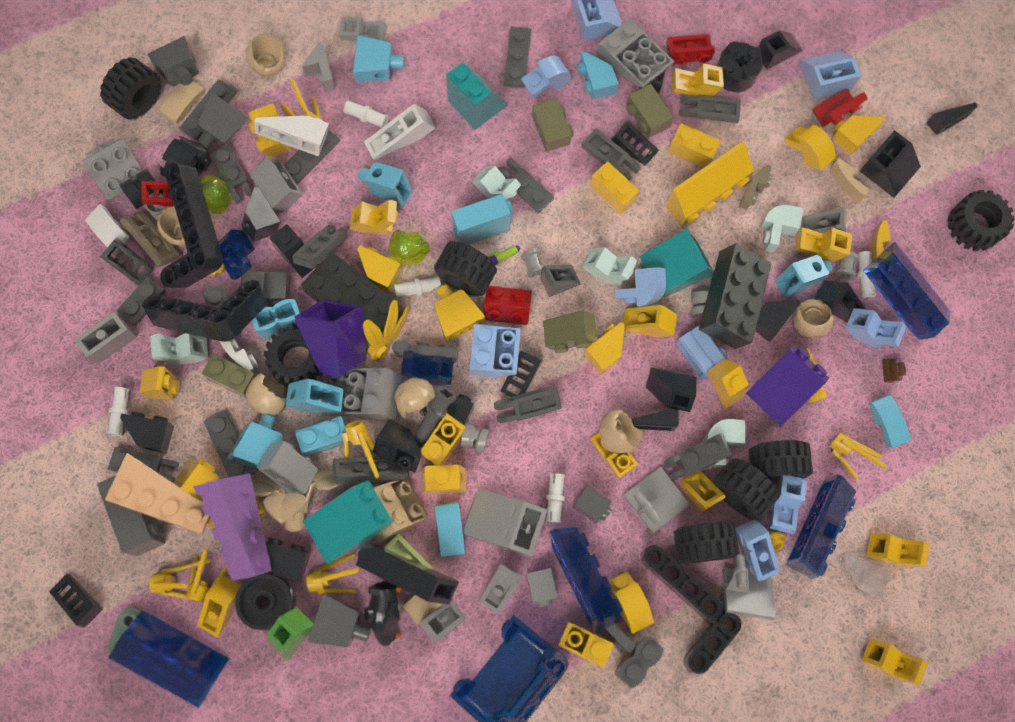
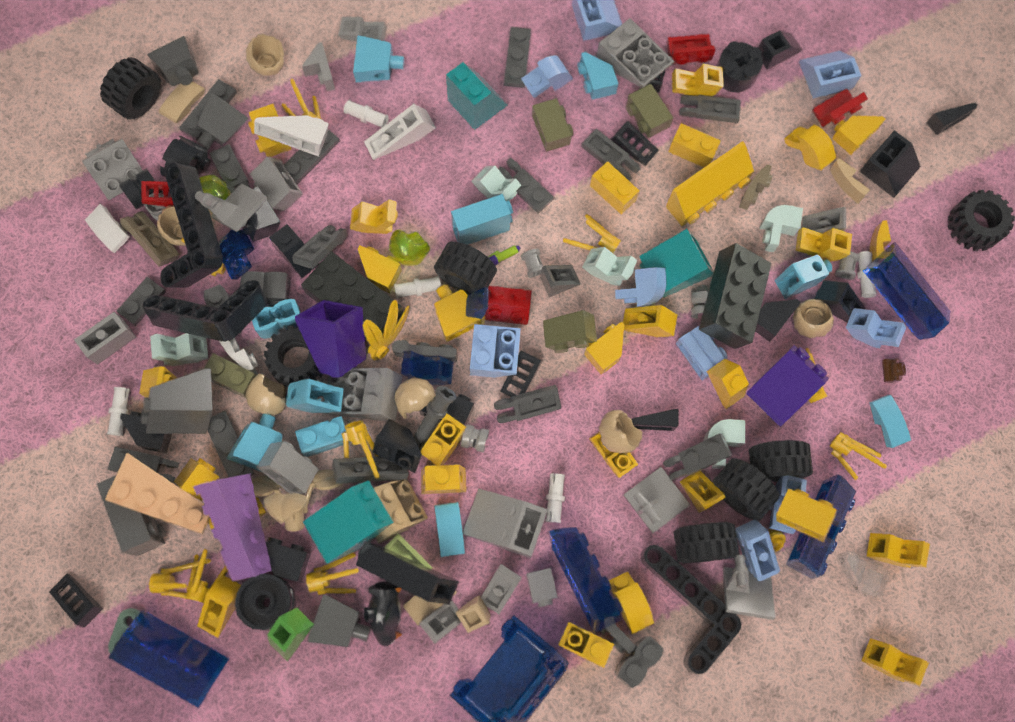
black slope [100,238,153,286] -> none
medium azure torso [358,162,413,209] -> none
dark grey brick [573,485,612,523] -> none
black slope [645,368,697,412] -> none
none -> dark grey slope [141,368,213,434]
none -> light grey plate [195,184,267,232]
none -> tan slope [456,596,491,633]
none -> slope [466,287,489,319]
none -> yellow plant [563,214,621,253]
none -> yellow brick [776,489,837,542]

